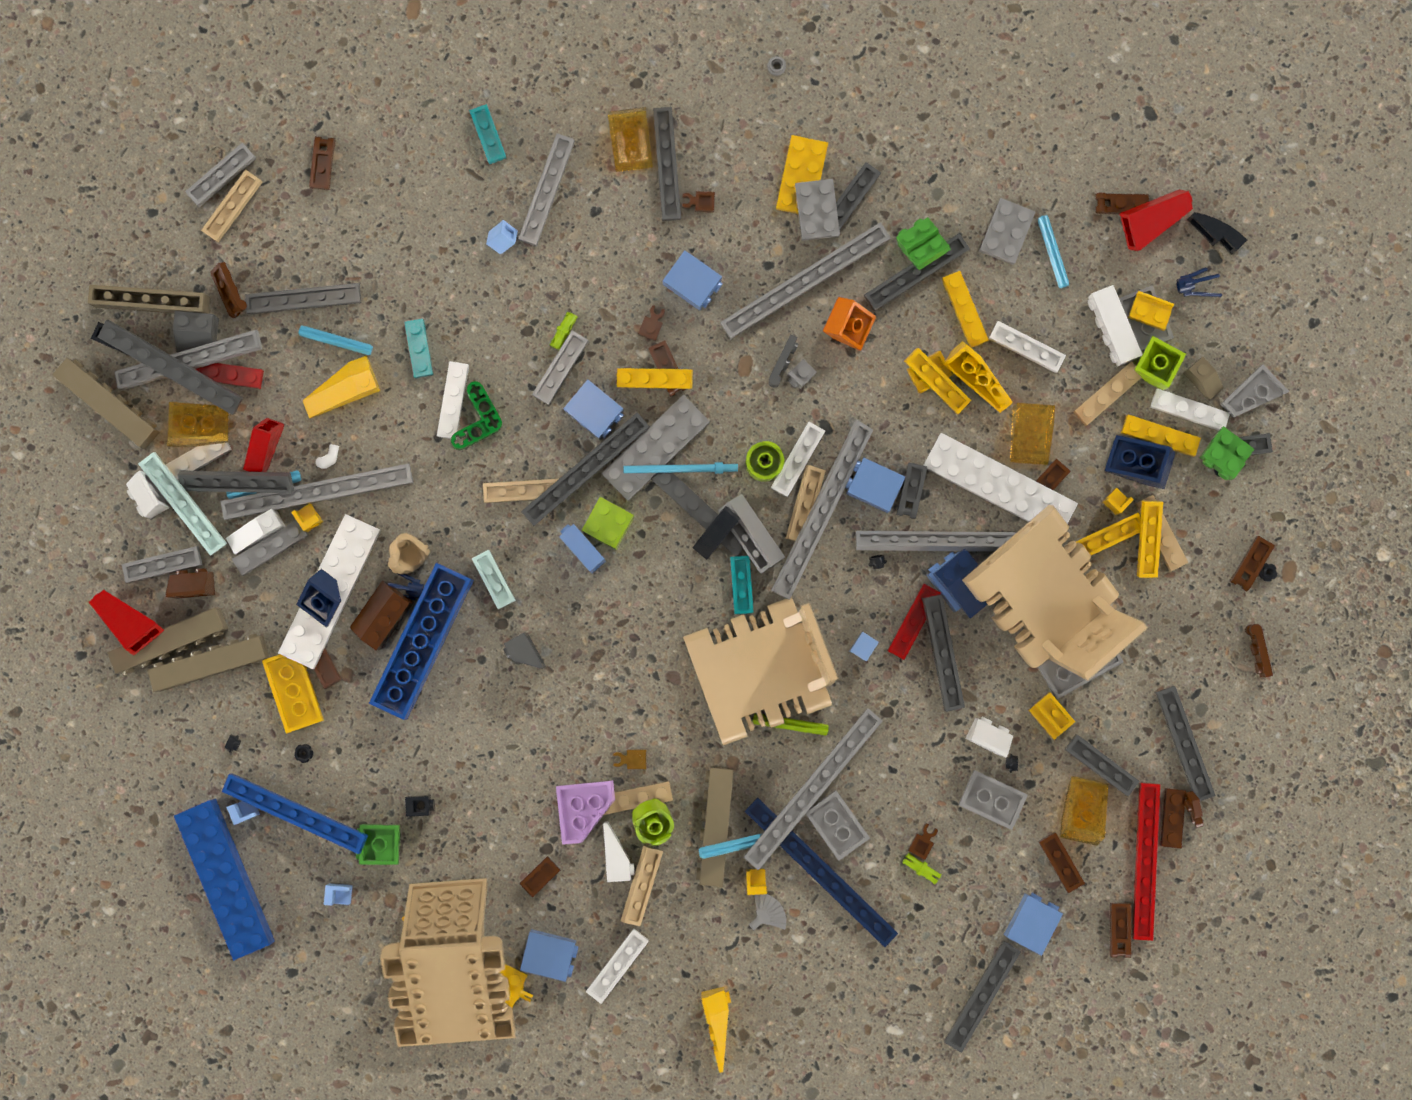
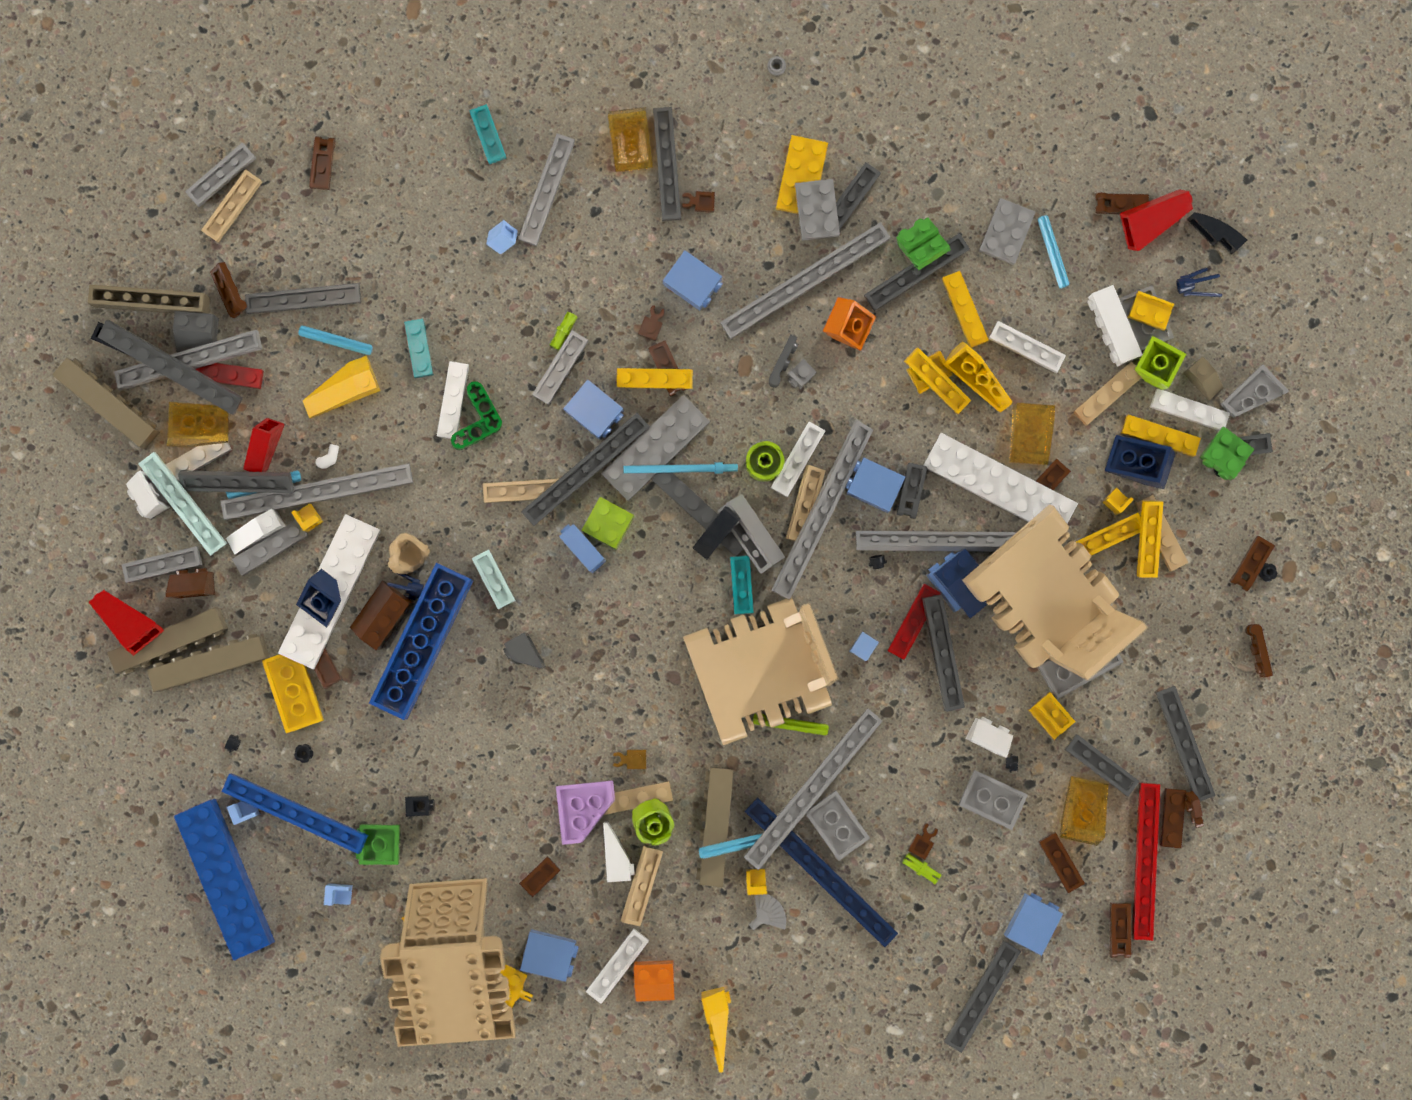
none -> orange slope [634,960,675,1002]

